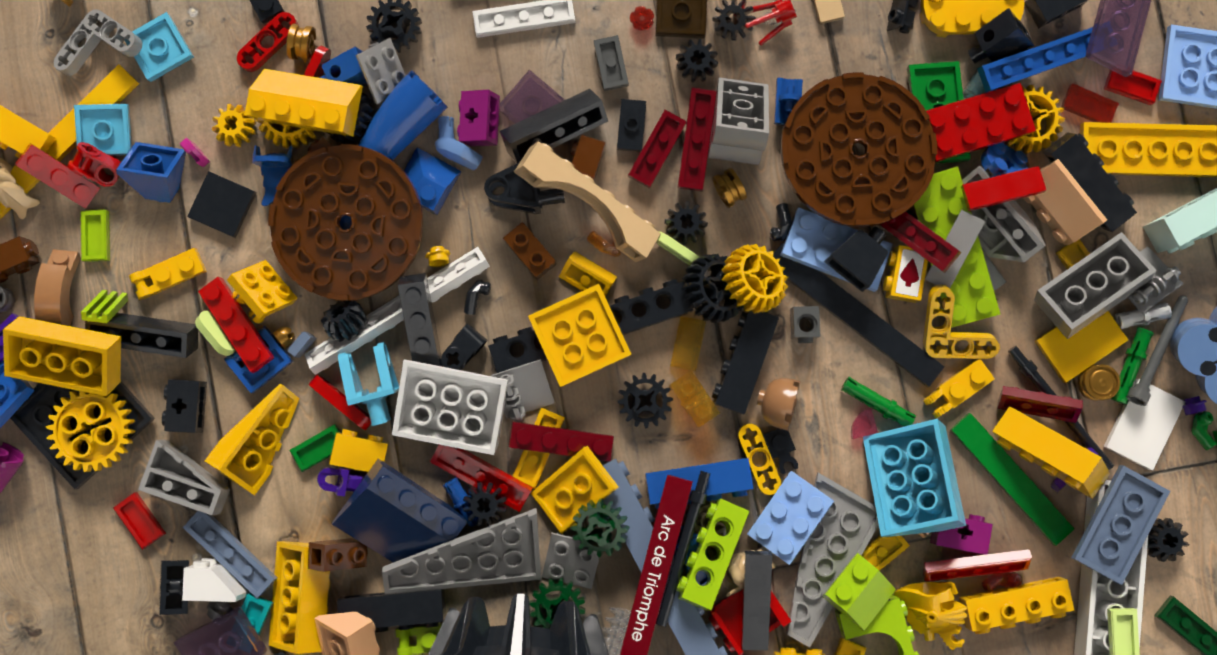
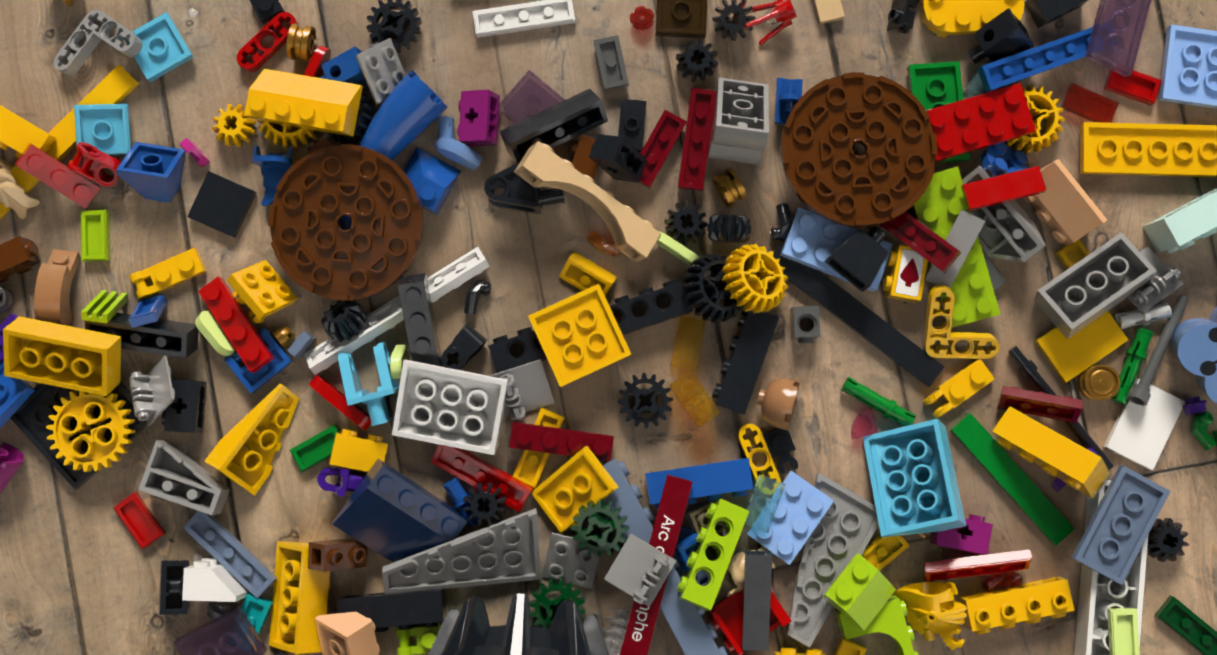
yellow plate [425,246,450,267] -> none
reddish brown brick [503,222,557,281] -> none
black bar [656,471,711,627] -> none
black brick [1043,132,1137,232] -> none
none -> blue tile [129,295,167,328]
none -> light grey hinge [129,355,175,426]
none -> yellowish green tile [390,345,408,379]
none -> black brick [589,134,647,183]
none -> light grey hinge [604,533,676,607]
none -> black gear [707,215,751,243]
none -> clear light blue plate [745,474,785,533]

